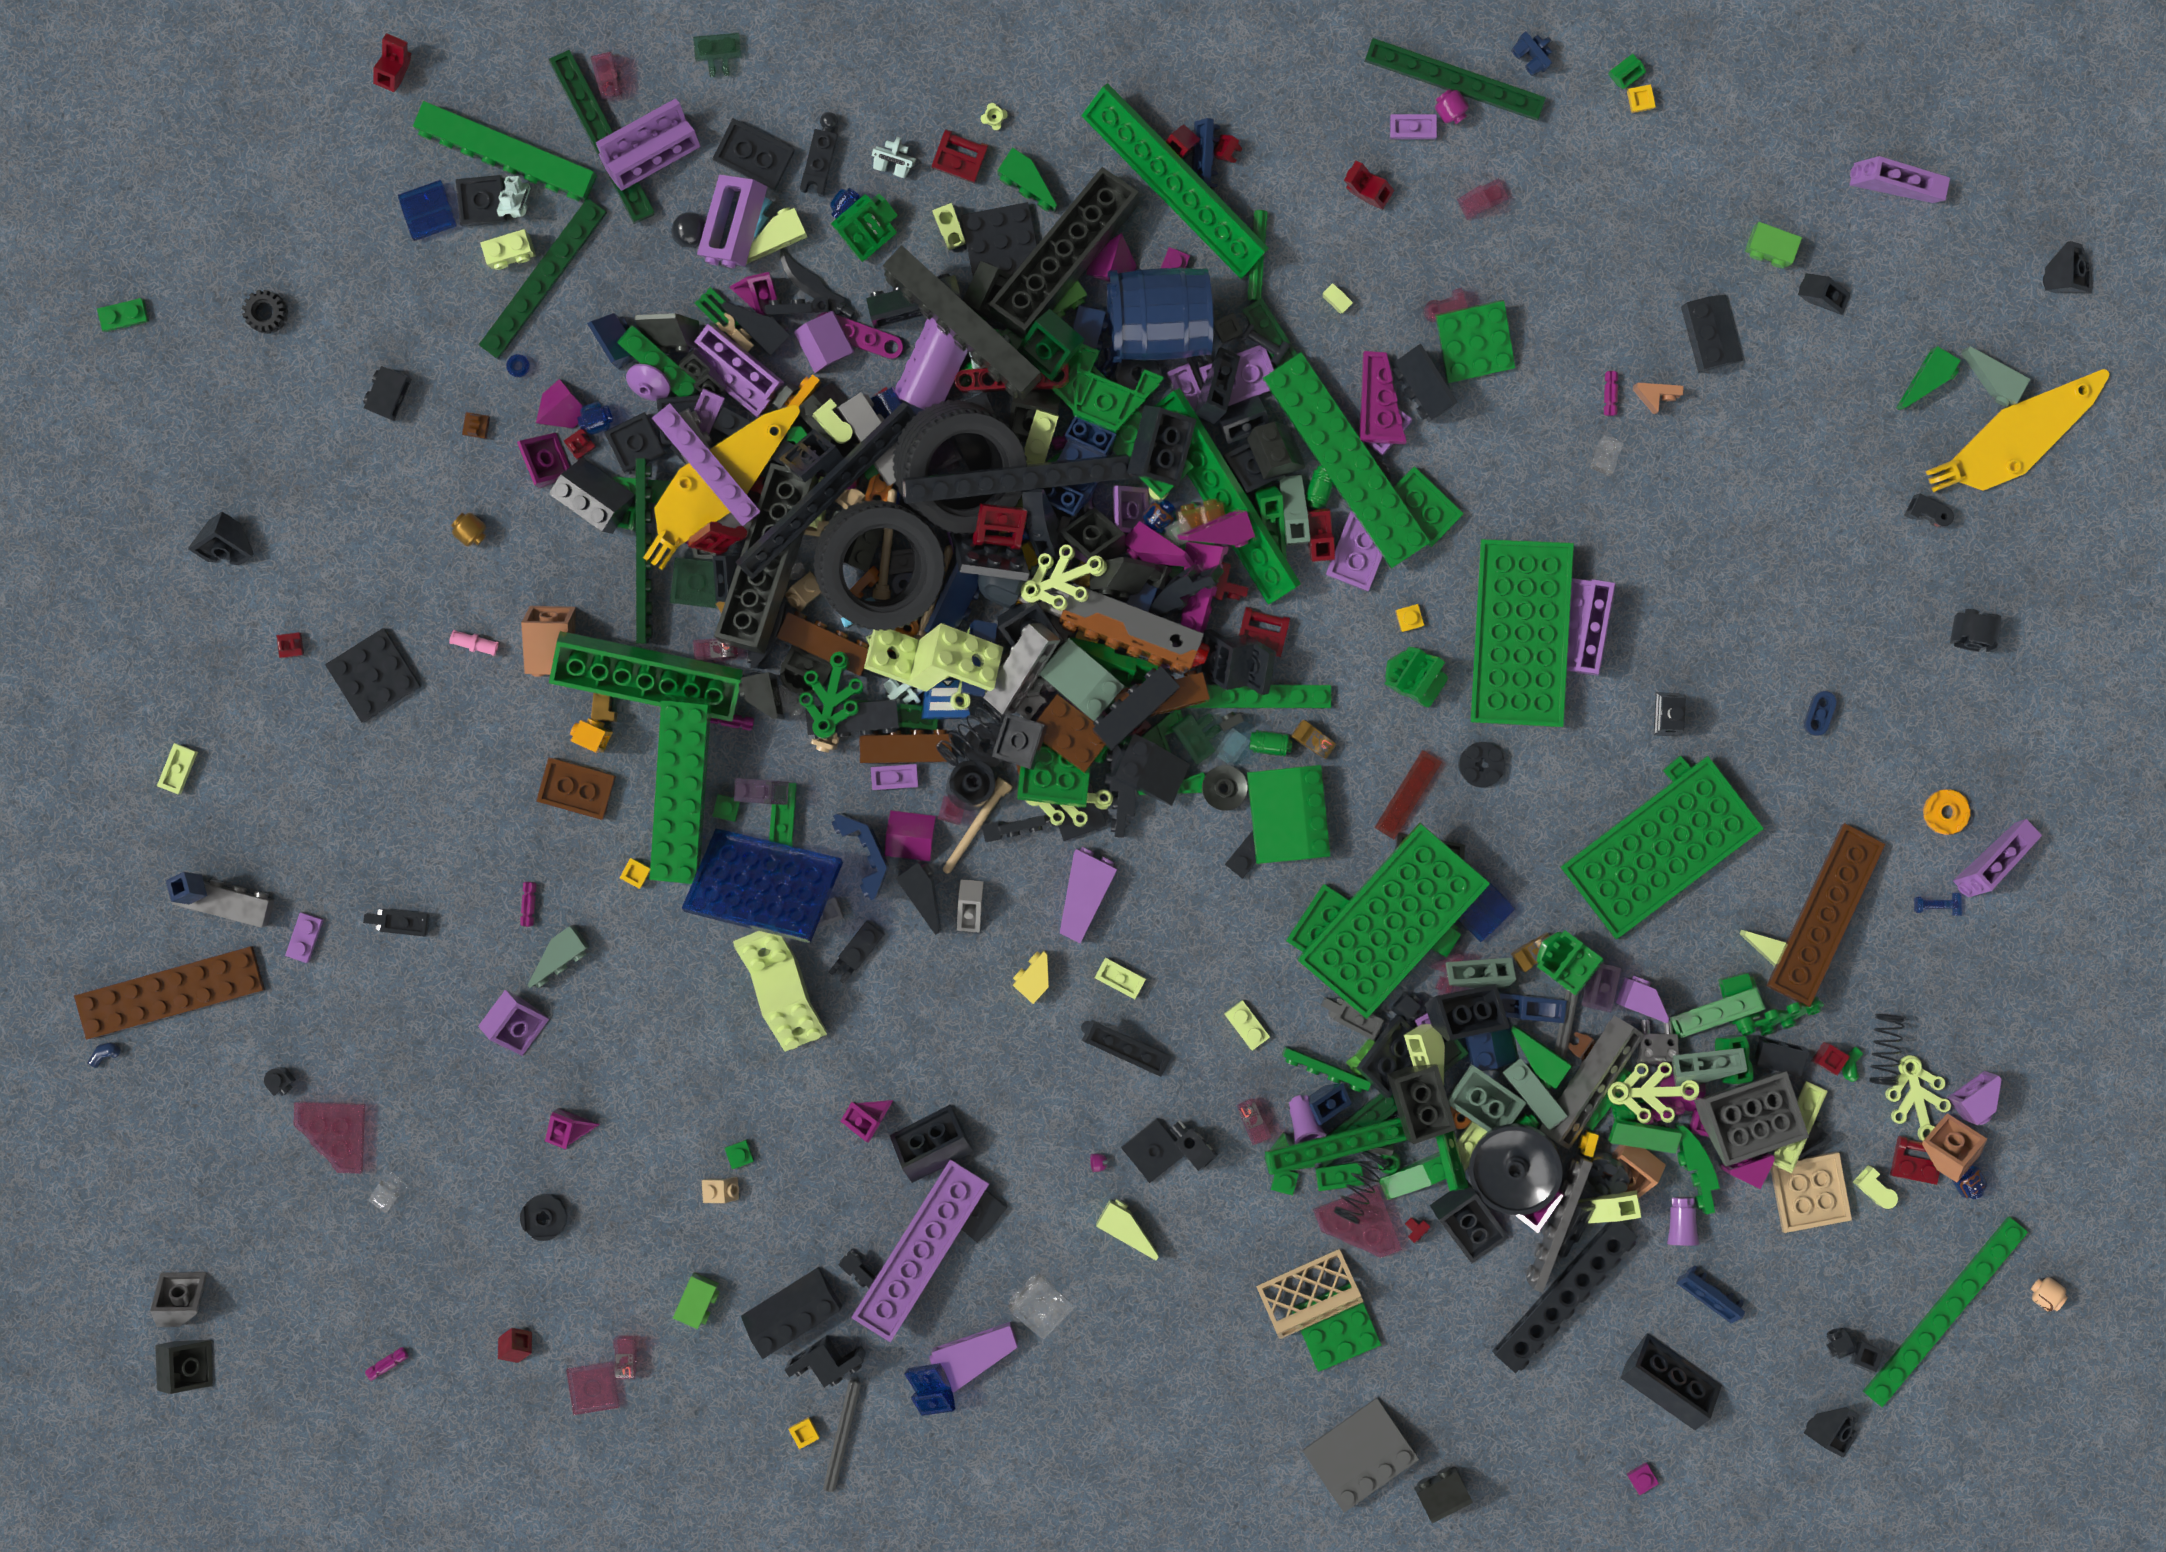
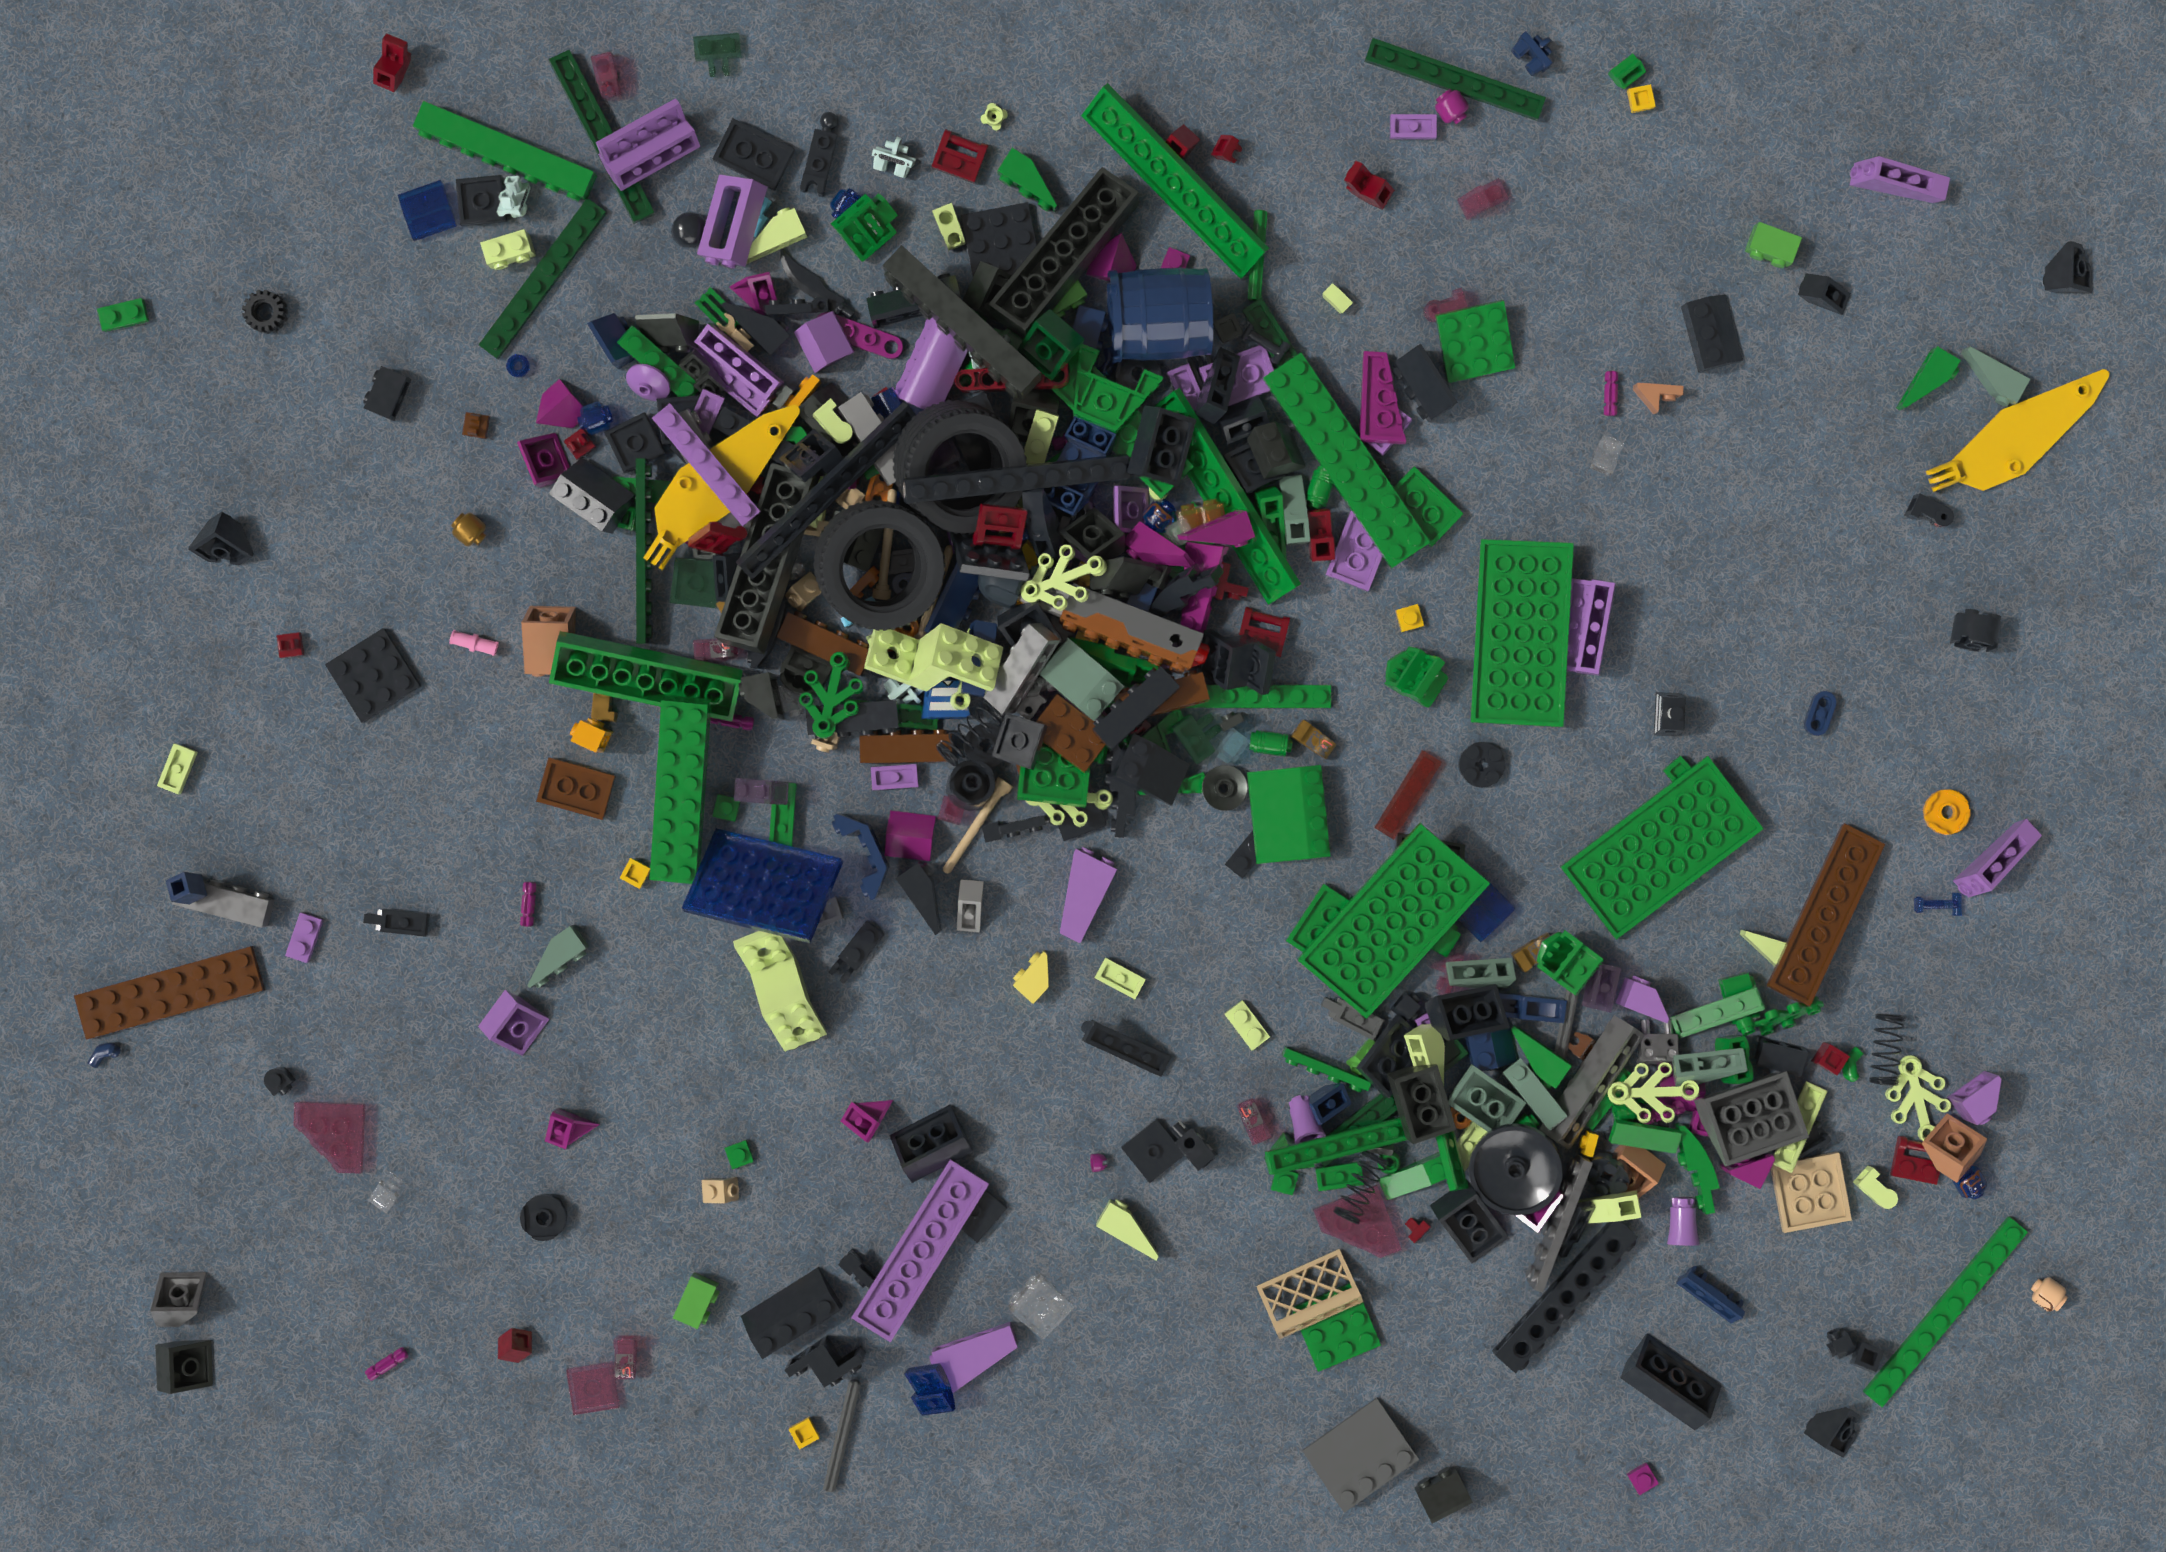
dark blue plate [1192,118,1220,188] -> none

